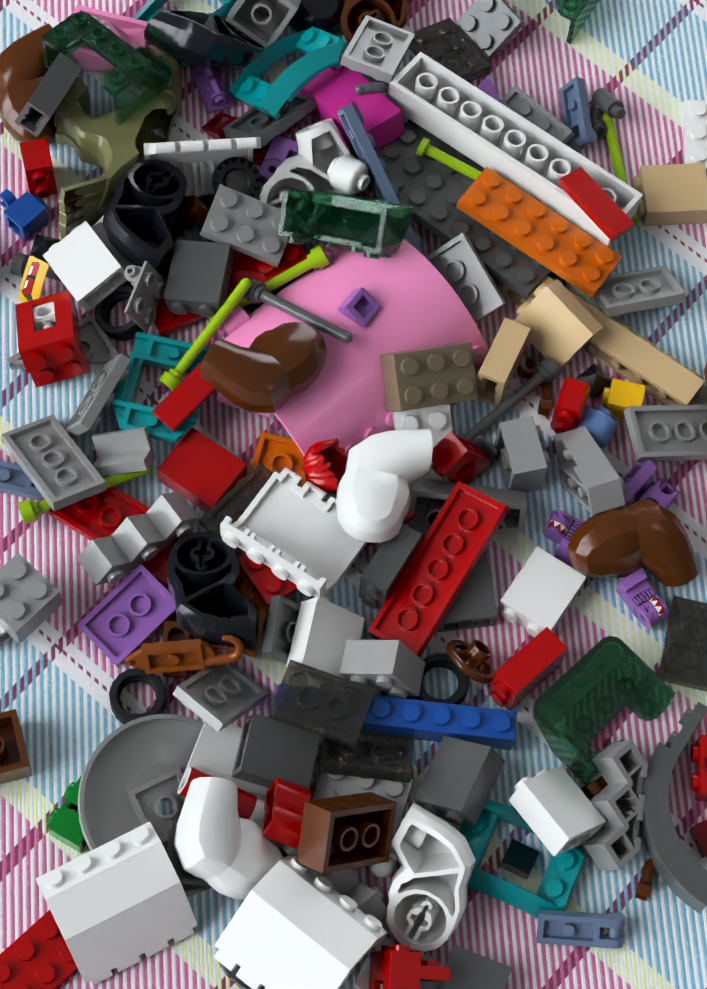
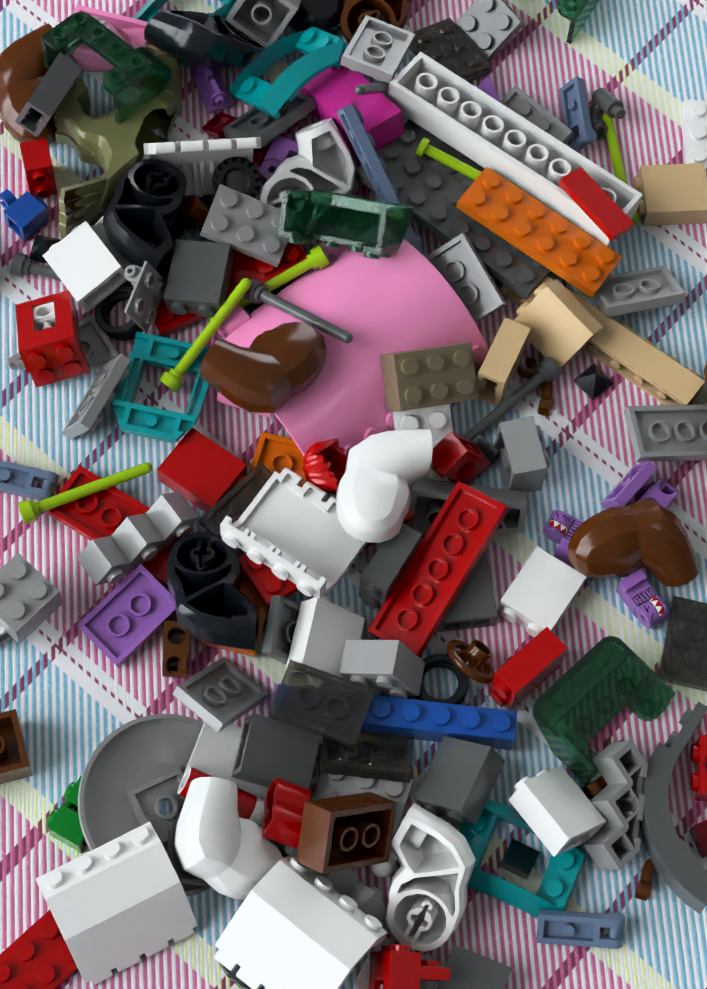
light grey plate [1,414,106,511] -> none
yellow sticker [19,256,49,302] -> none
light grey panel [92,427,155,477] -> none
black tyre [109,668,167,724] -> none
dark orange plate [125,635,244,674] -> none
red tile [152,362,216,432] -> none
white head [327,155,370,196] -> none
medium lavender slope [338,287,381,328] -> none
red brick [550,377,591,434] -> none
light grey wedge [553,426,627,515] -> none
medium blue head [577,406,617,448] -> none
yellow brick [601,378,646,420] -> none

